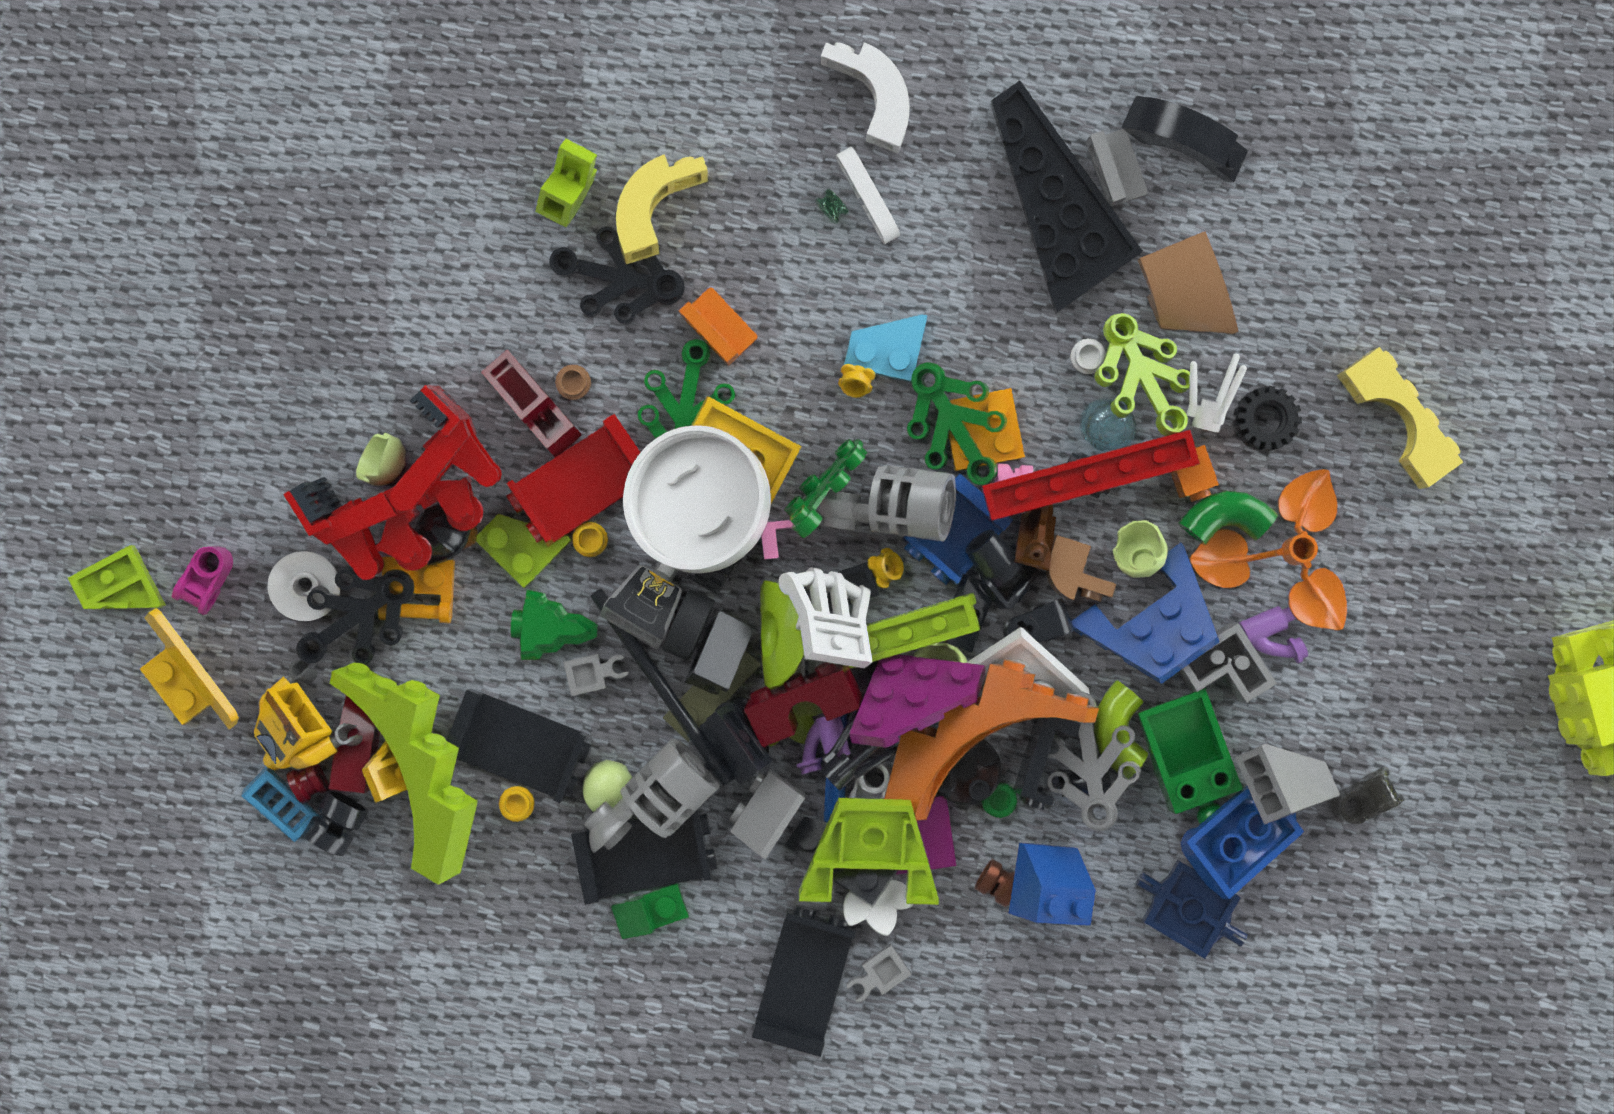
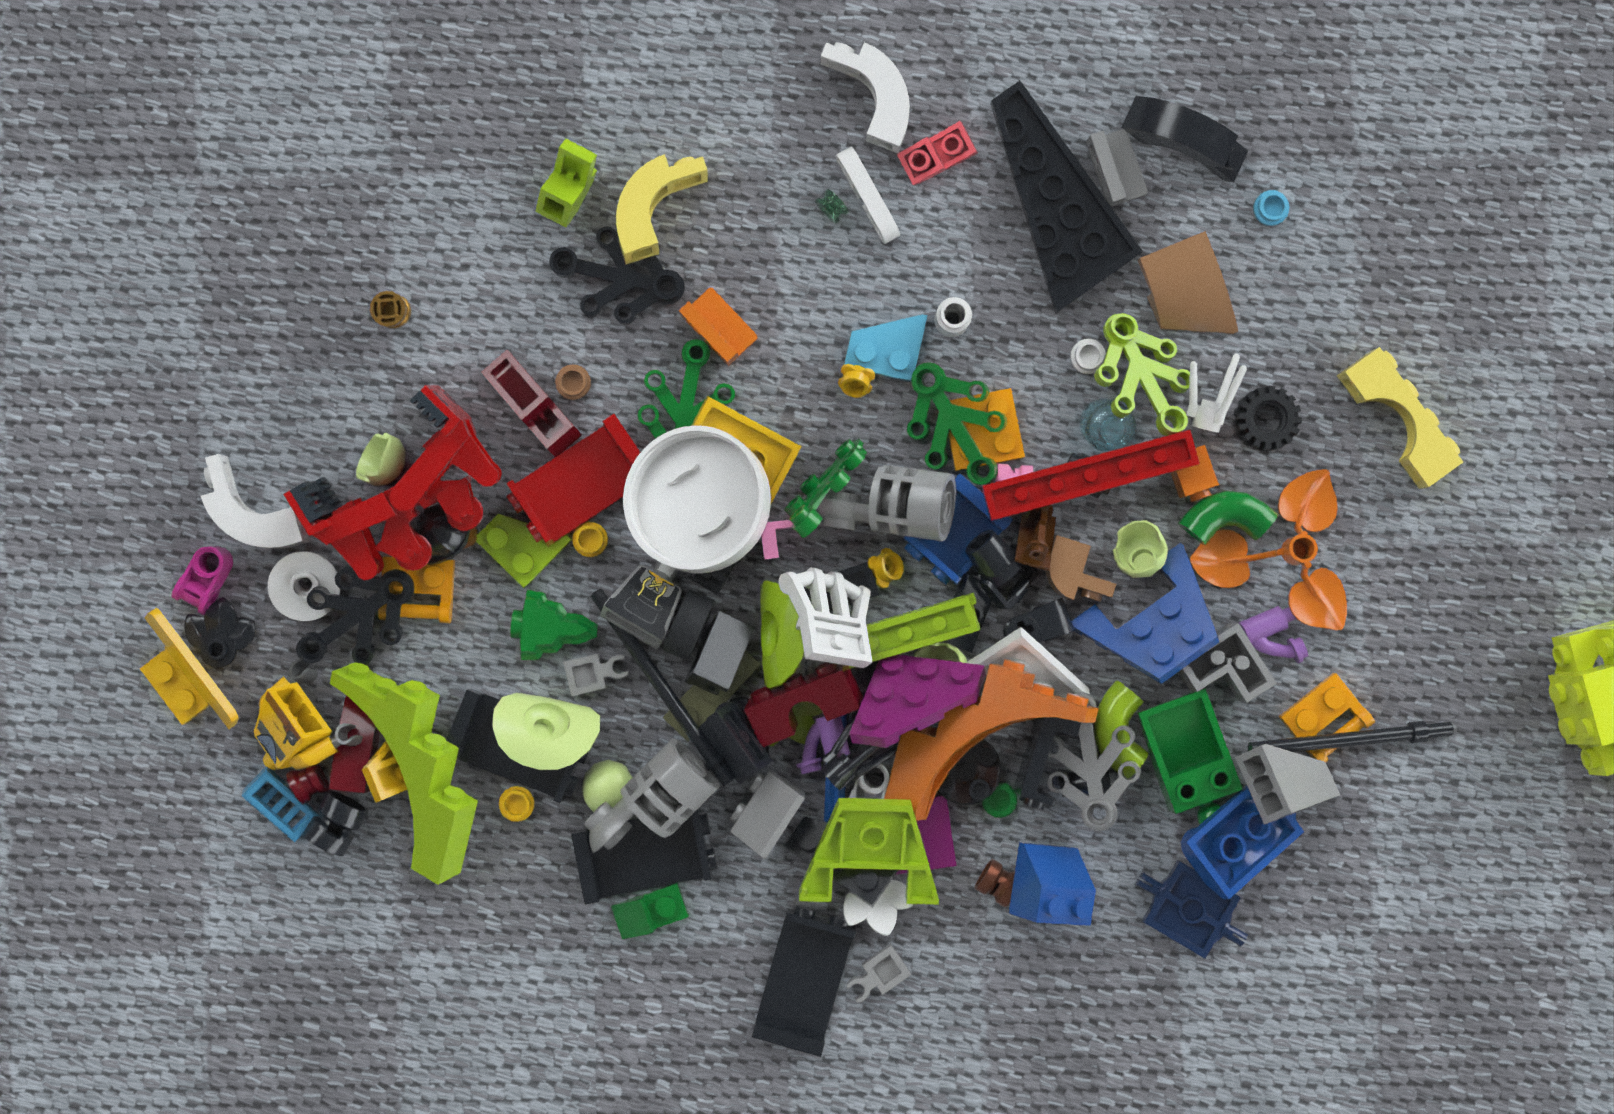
lime wing [68,545,166,609] -> none
clear smoke piece [1330,767,1405,824] -> none
none -> black plate [184,597,256,668]
none -> white arch [201,454,310,549]
none -> pearl gold wheel [370,291,411,329]
none -> yellowish green hat [492,693,600,770]
none -> coral slope [897,121,978,186]
none -> white brick [934,297,972,337]
none -> black bar [1247,721,1454,752]
none -> medium azure plate [1253,190,1289,226]
none -> light orange plate [1278,673,1375,762]

